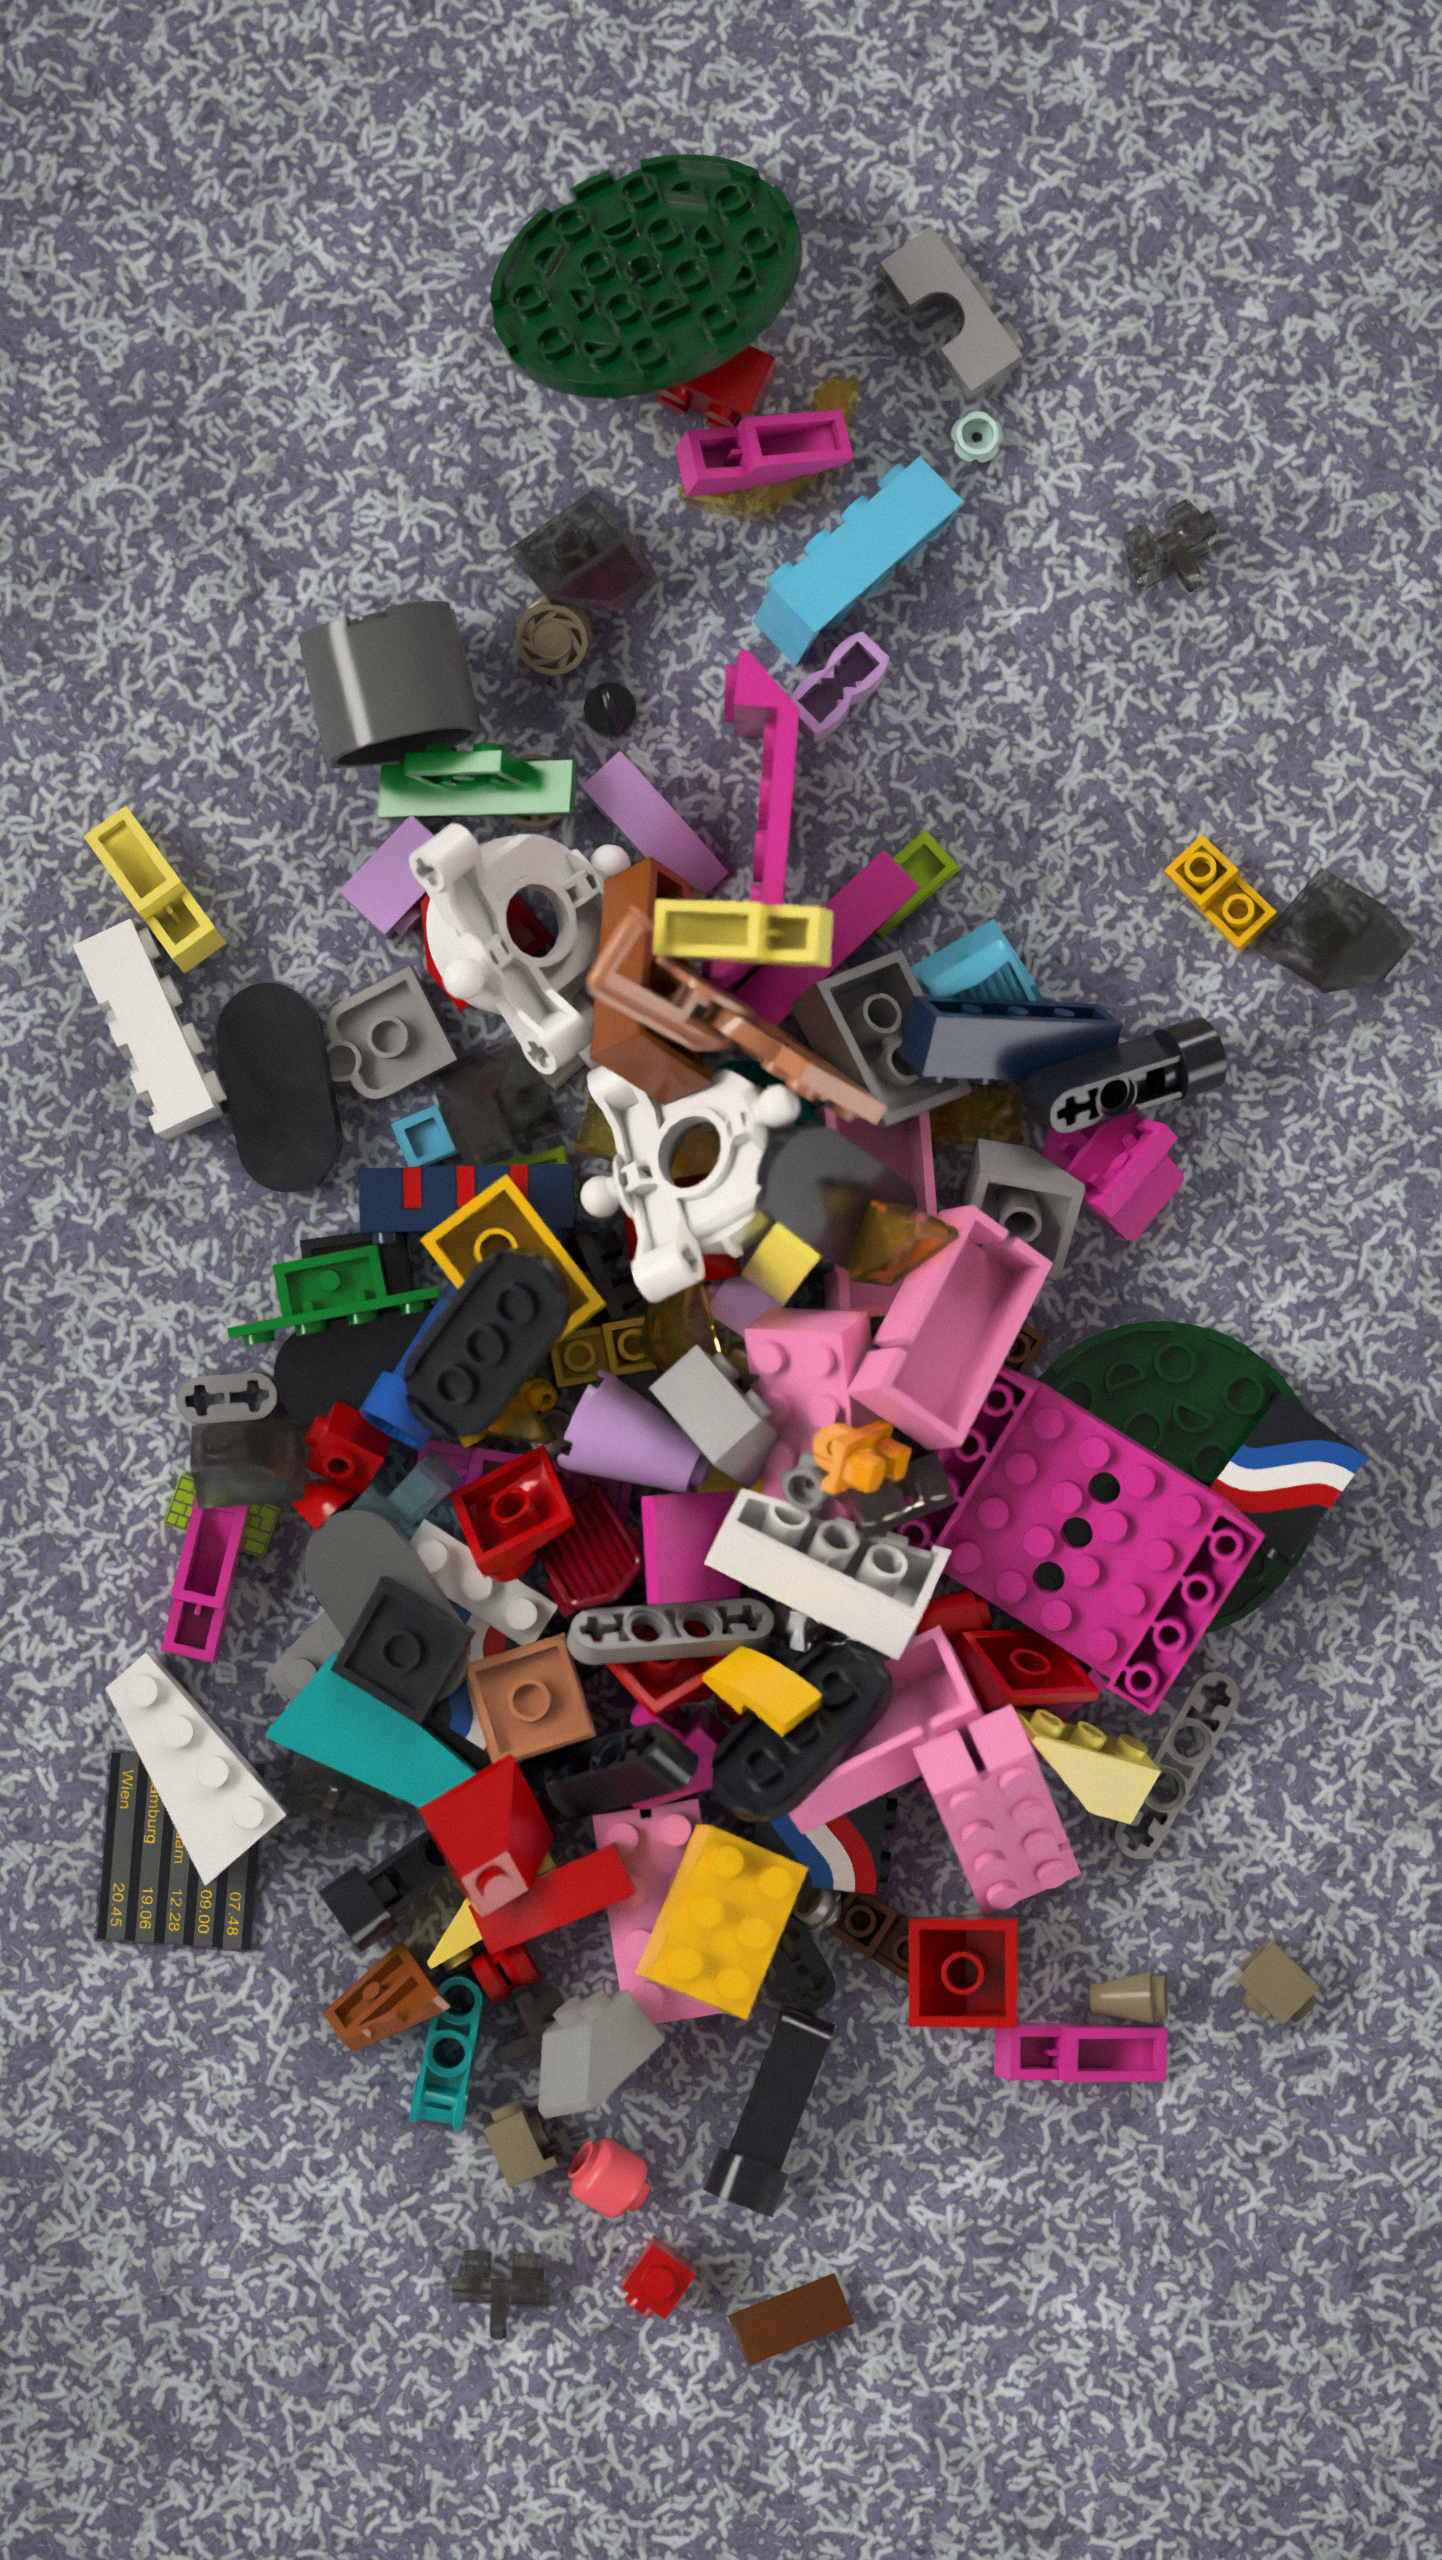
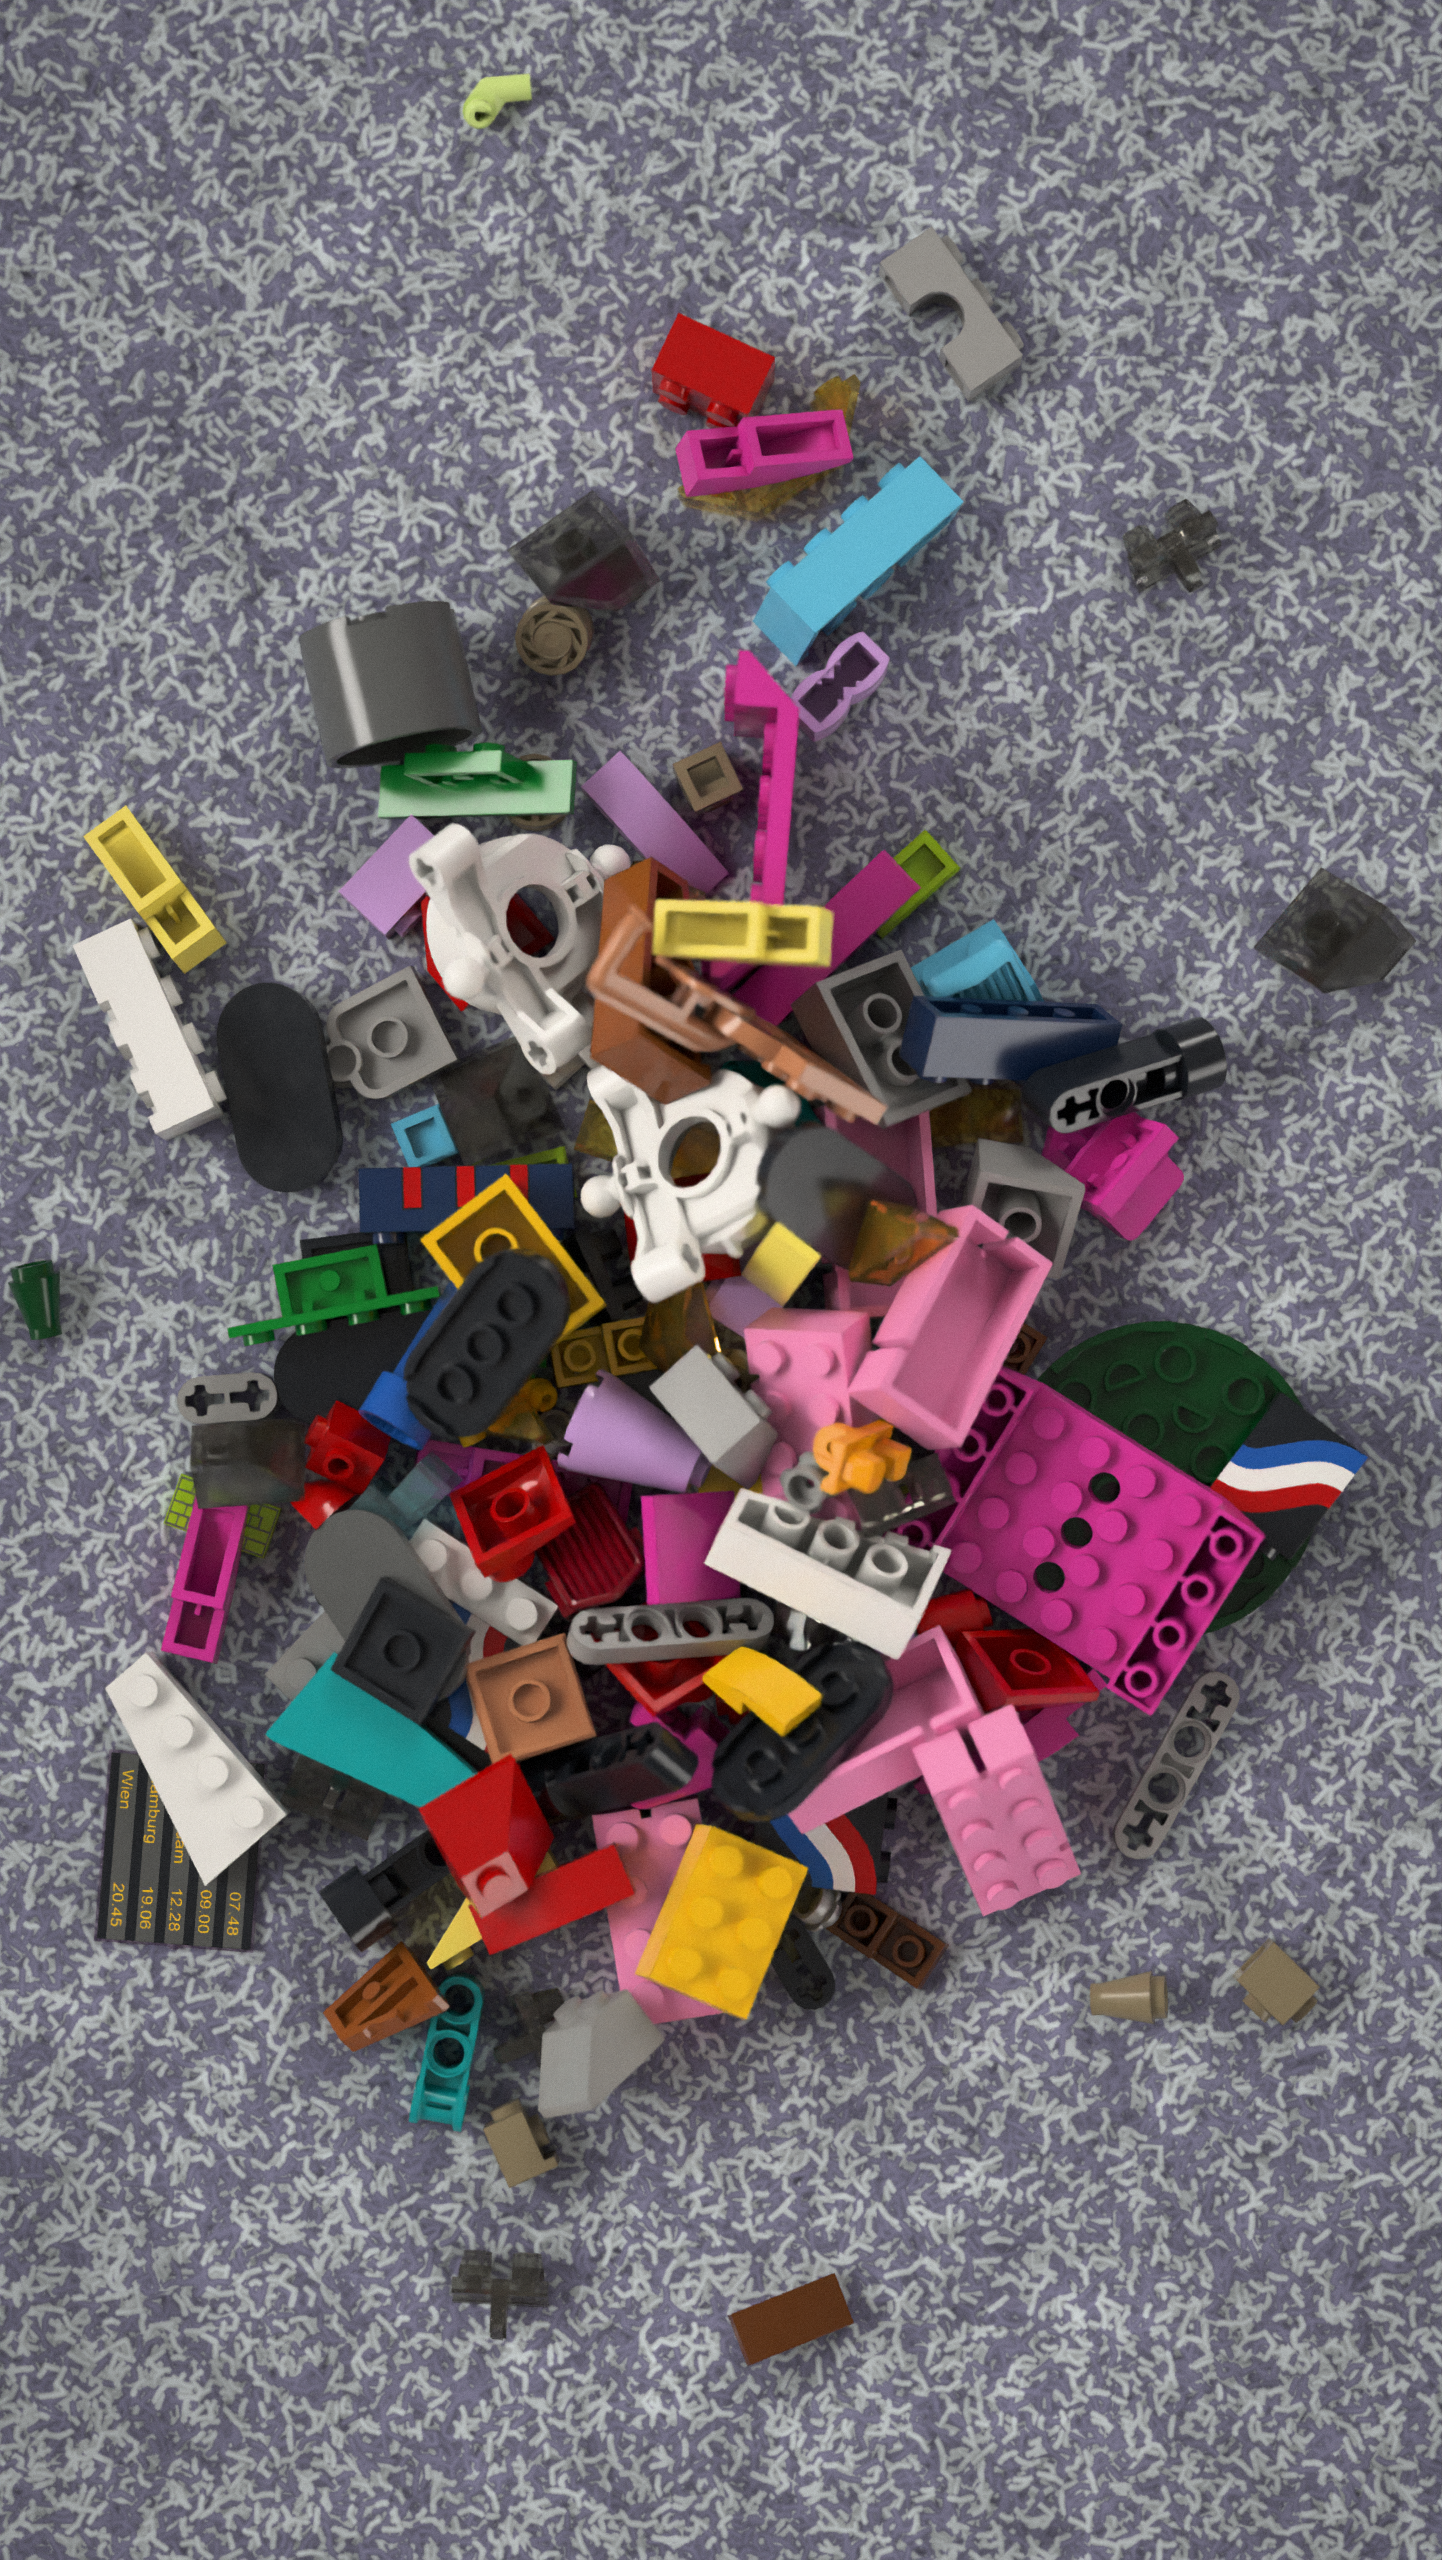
red wheel [469,1942,542,2005] -> none
dark green plate [490,154,803,400] -> none
coral head [568,2138,650,2219] -> none
black tile [584,682,636,737] -> none
red brick [621,2235,697,2319] -> none
black beam [703,2005,835,2217] -> none
red slope [909,1914,1020,2028] -> none
light aqua plate [951,411,1003,463] -> none
dark pink slope [994,2022,1168,2082] -> none
light yellow slope [1013,1707,1161,1825] -> none
yellow slope [1164,835,1278,953] -> none
none -> dark green cone [8,1260,62,1340]
none -> yellowish green arm [462,73,532,129]
none -> dark tan brick [673,742,743,813]

